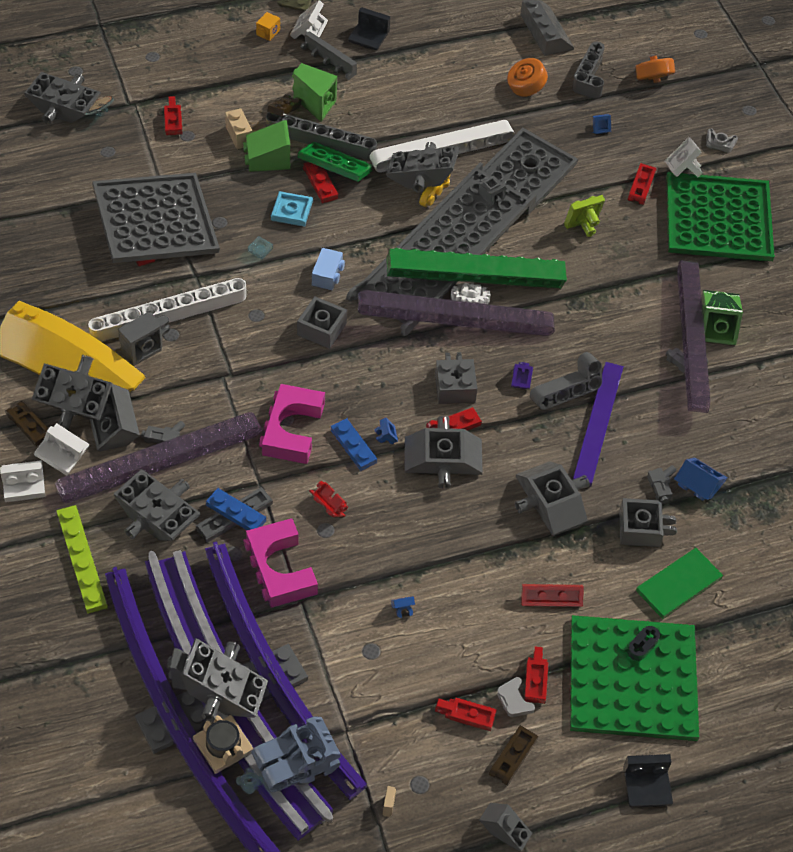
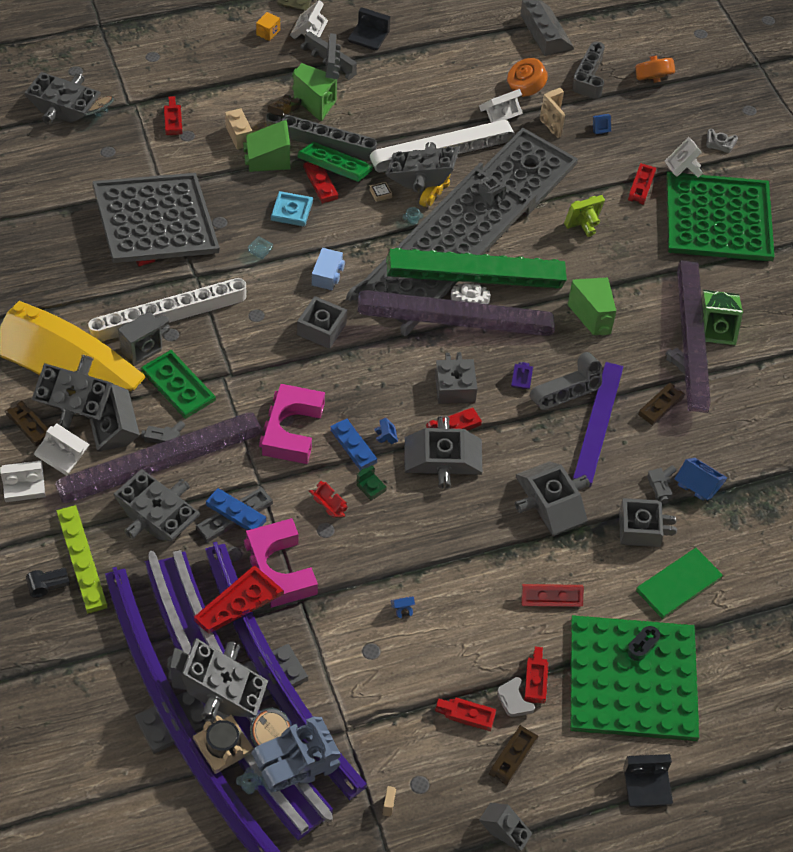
none -> black piece [26,568,70,598]
none -> green tile [140,350,216,419]
none -> red wing [194,565,284,634]
none -> tan piece [250,708,291,747]
none -> dark grey hinge [325,33,341,79]
none -> dark green bracket [356,465,387,501]
none -> tile [370,182,392,202]
none -> clear light blue plate [403,207,423,225]
none -> white bracket [479,89,523,123]
none -> tan bracket [540,88,565,138]
none -> bright green slope [568,278,616,335]
none -> dark brown plate [638,383,685,426]

